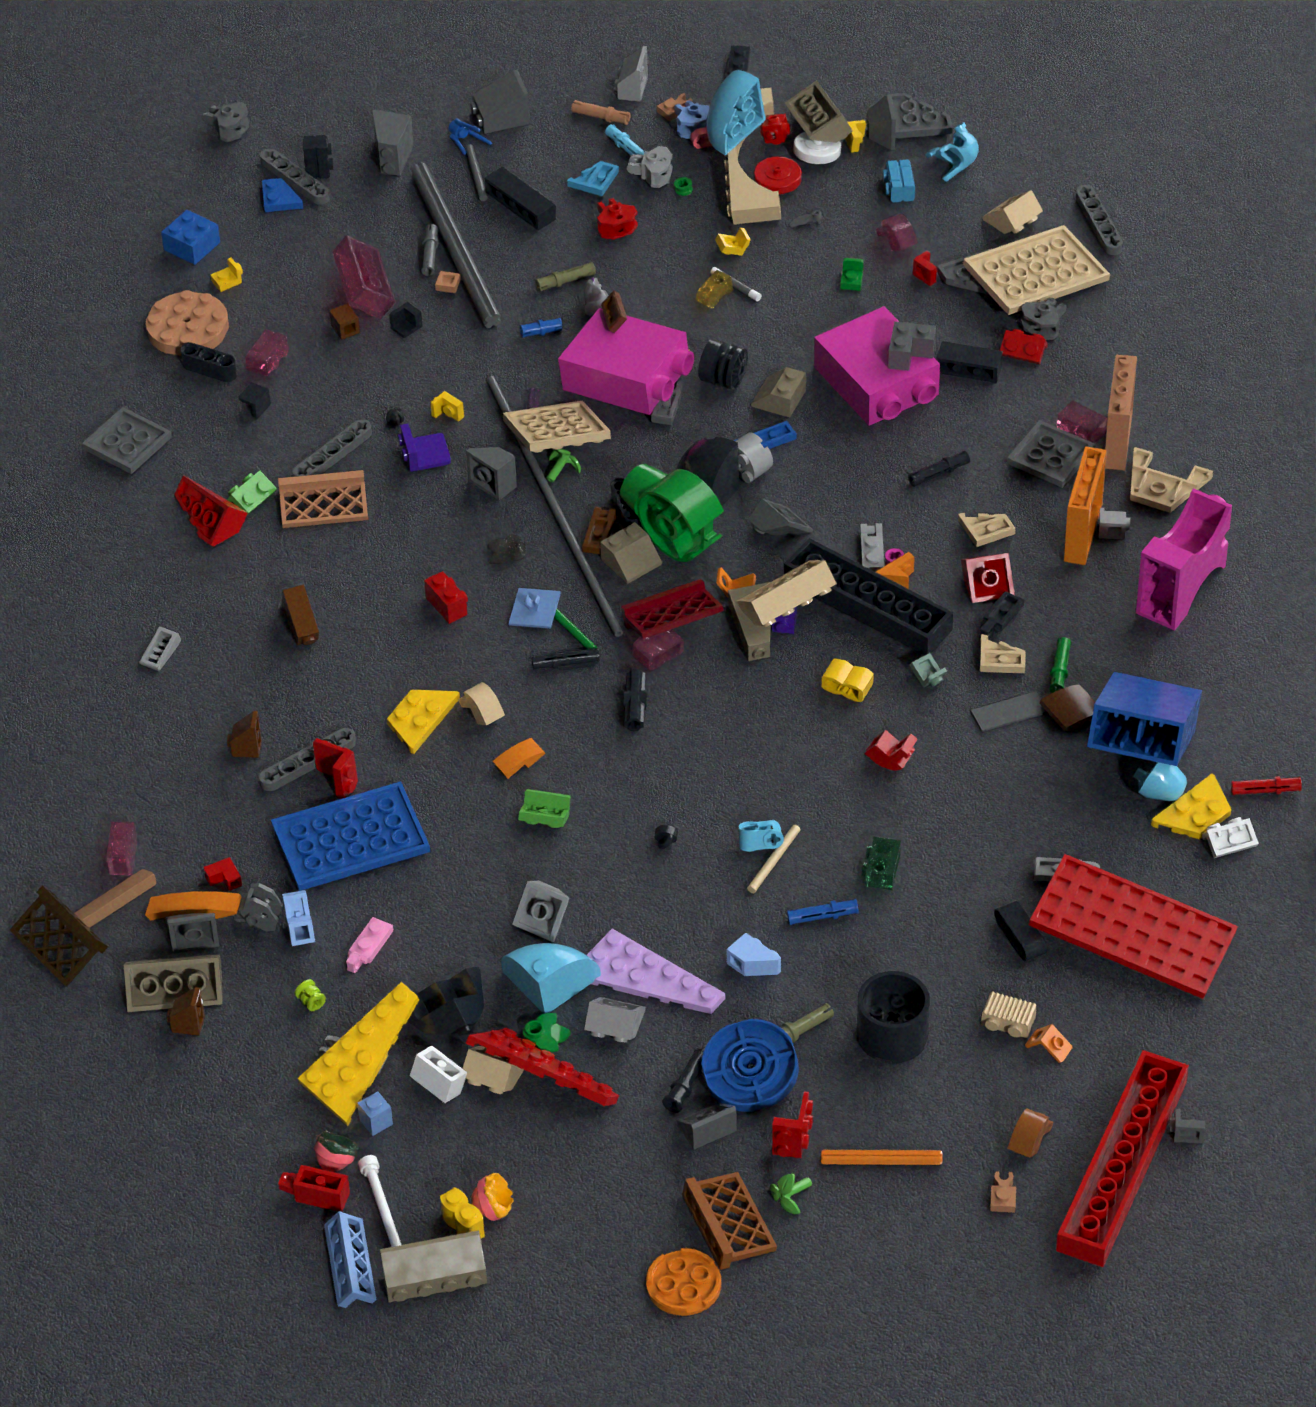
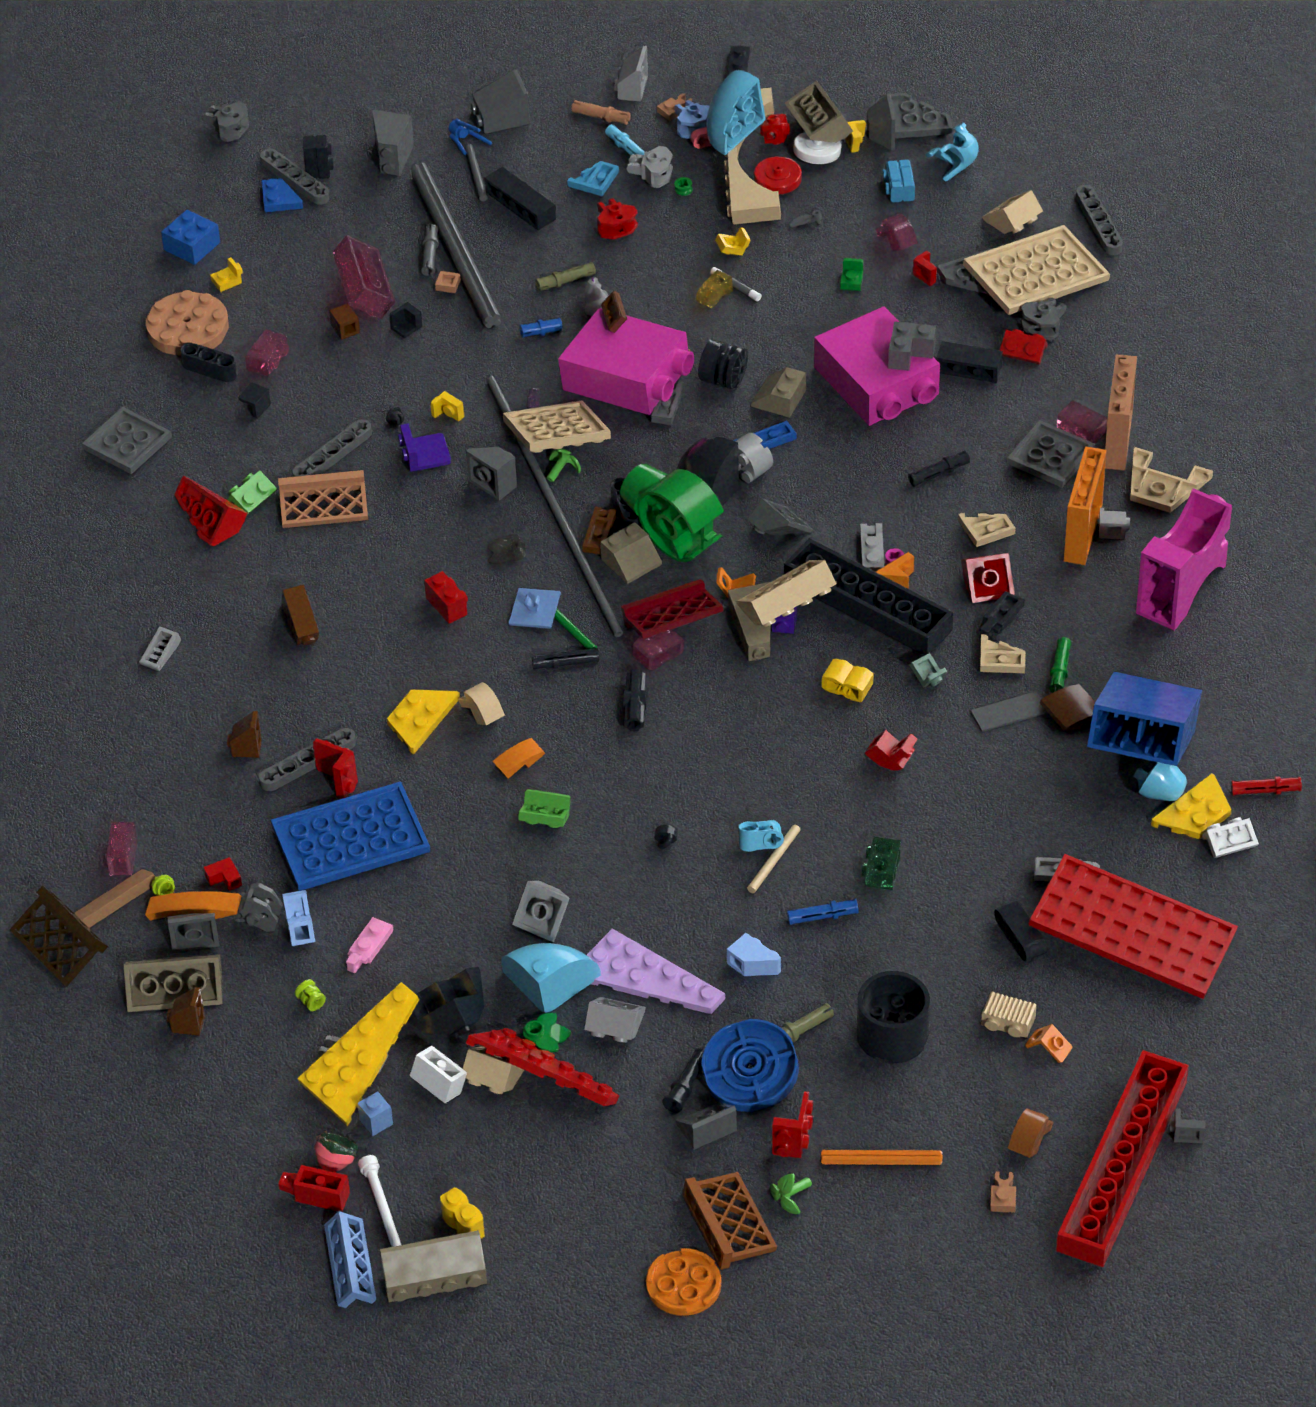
light orange hair [471,1173,514,1221] -> none
none -> lime plate [152,874,175,896]

